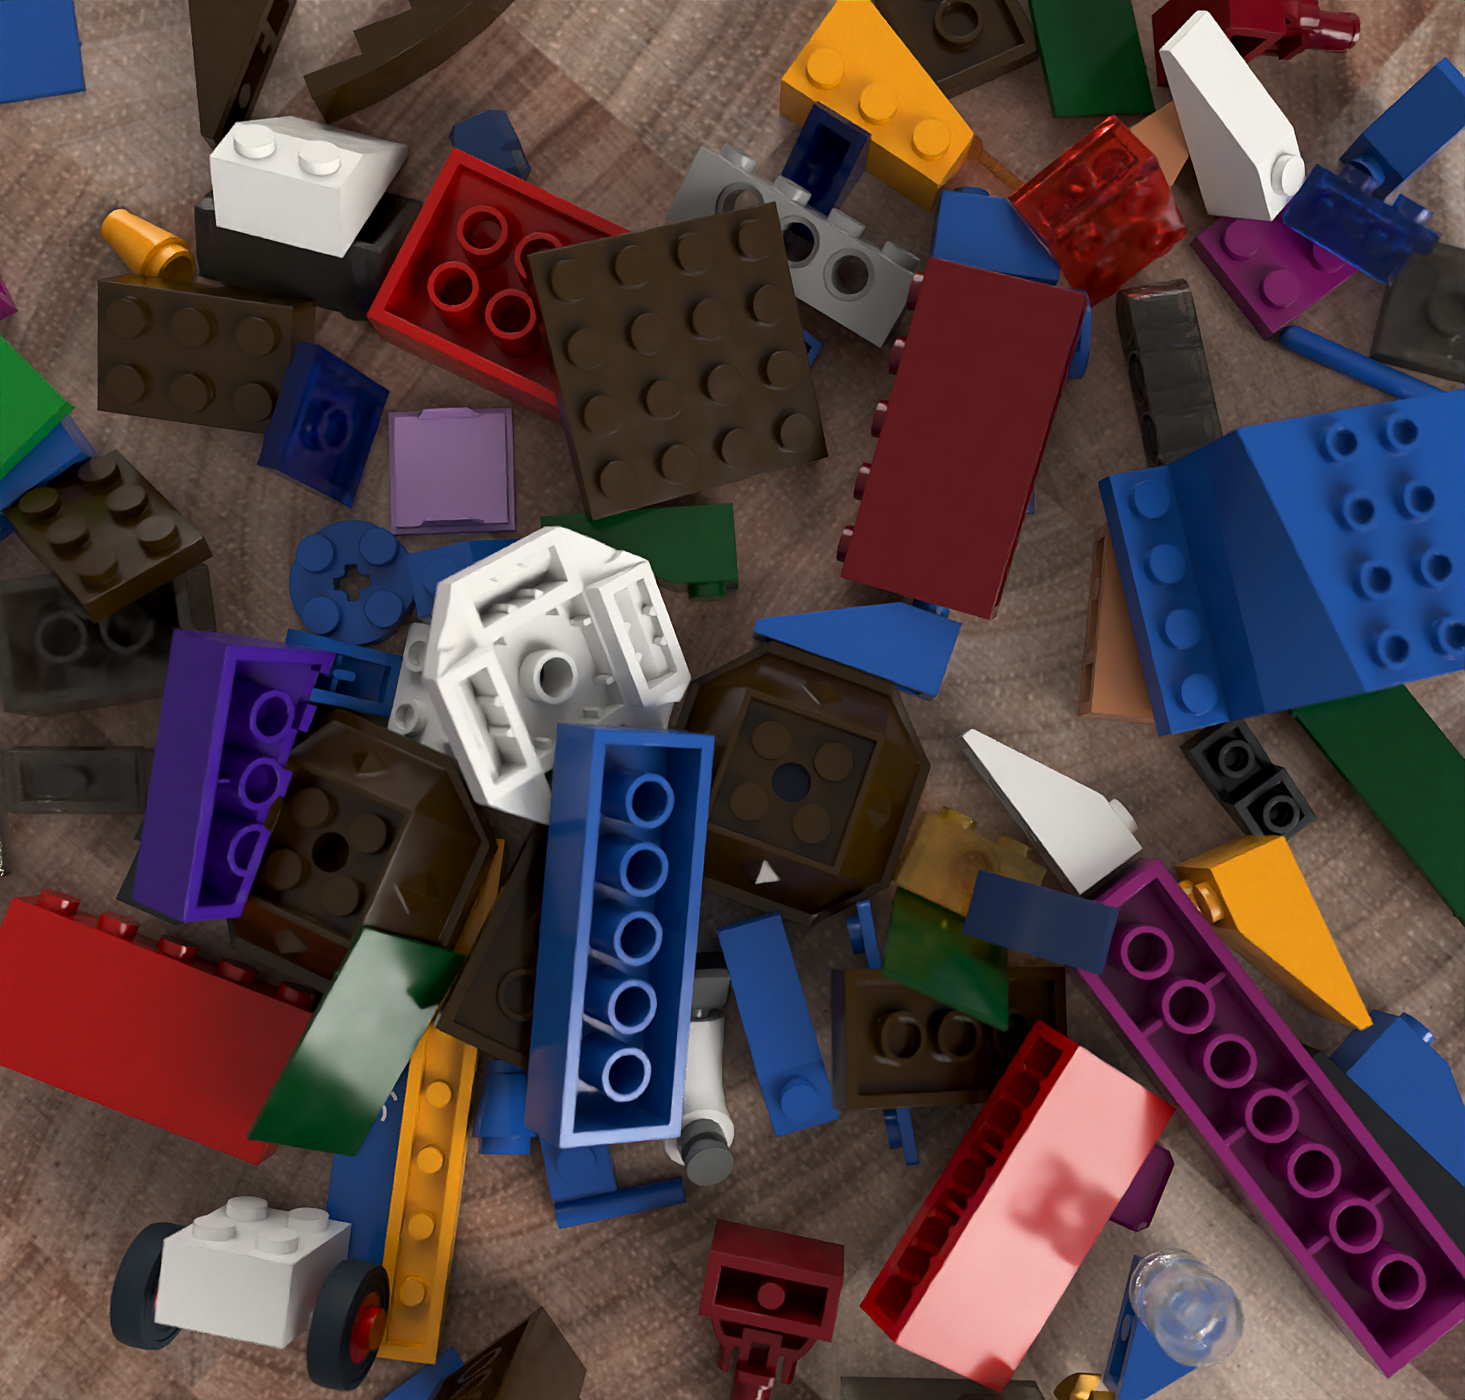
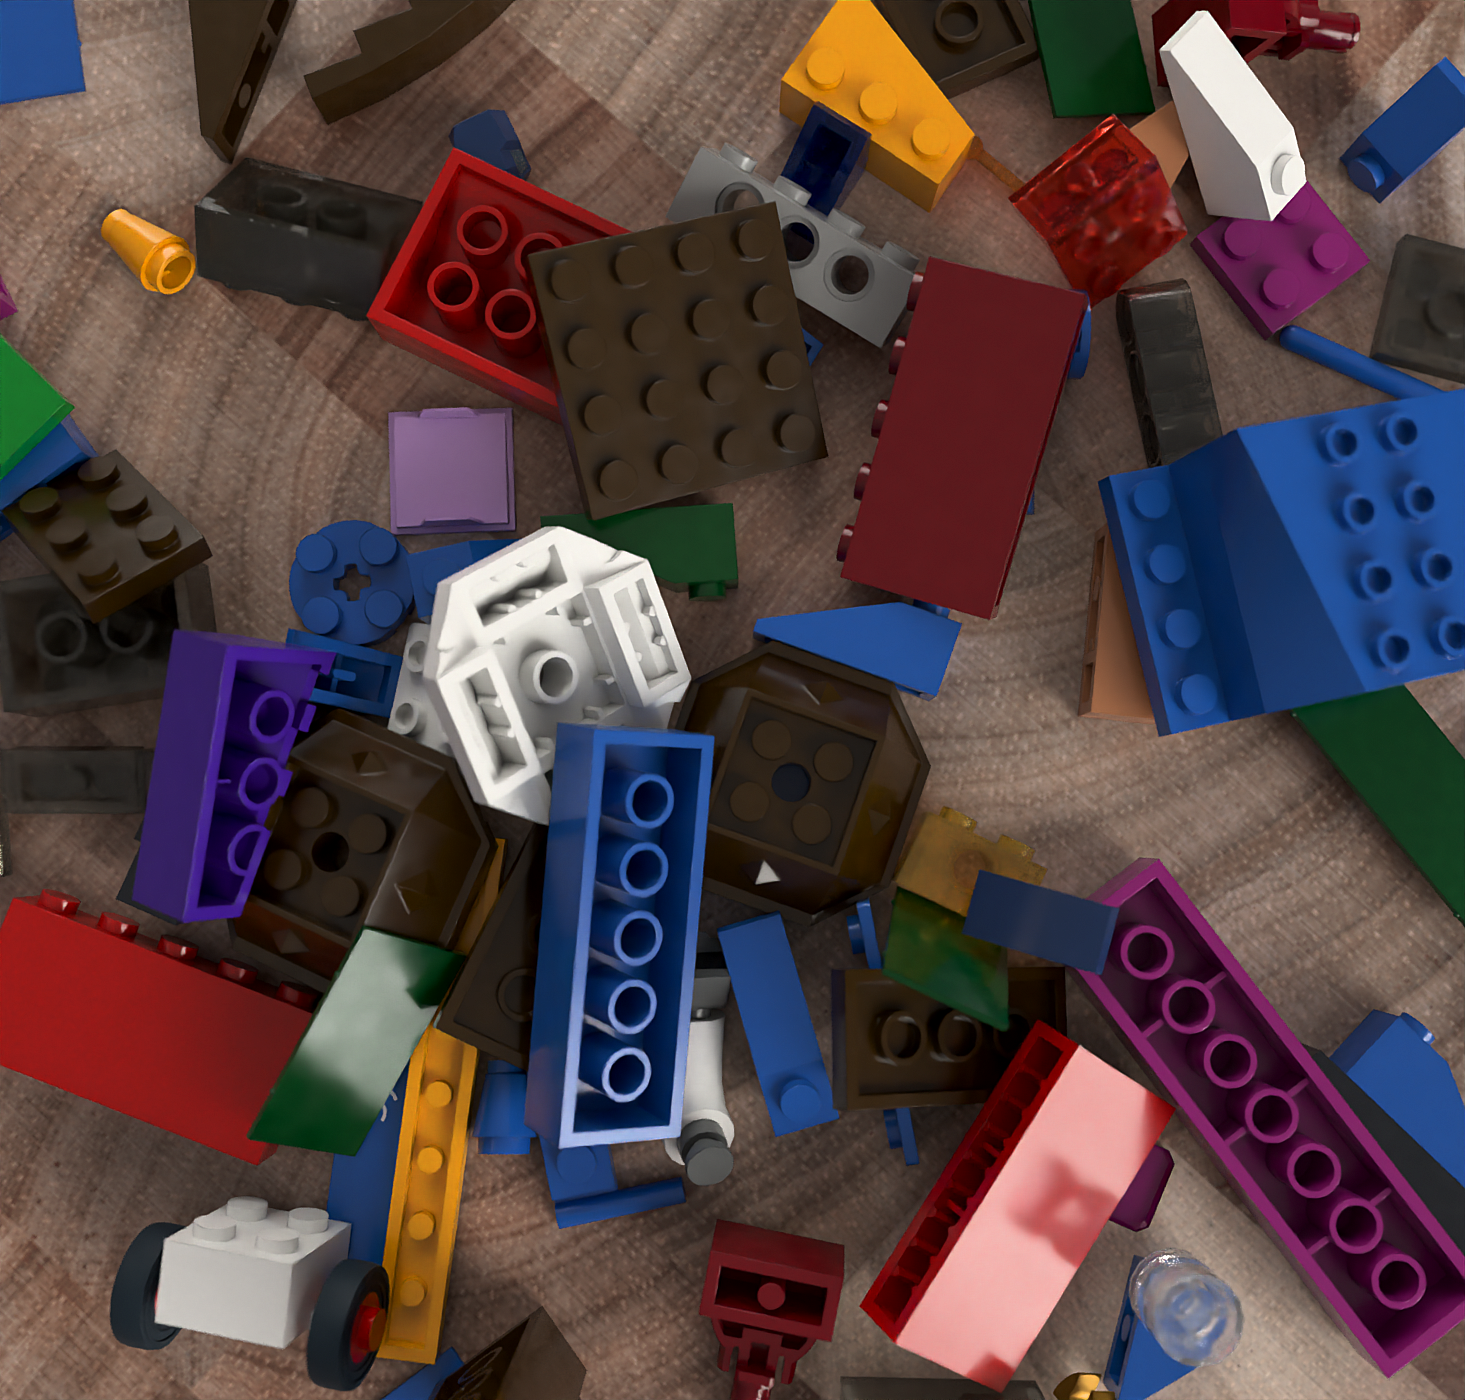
dark brown brick [97,273,316,437] -> none
white slope [209,116,408,258] -> none
clear blue plate [257,340,390,508] -> none
blue slope [929,186,1060,286] -> none
white slope [954,729,1143,895] -> none
light orange slope [1174,835,1373,1030] -> none
black slope [1179,719,1317,841] -> none
clear blue bracket [1282,162,1444,284] -> none

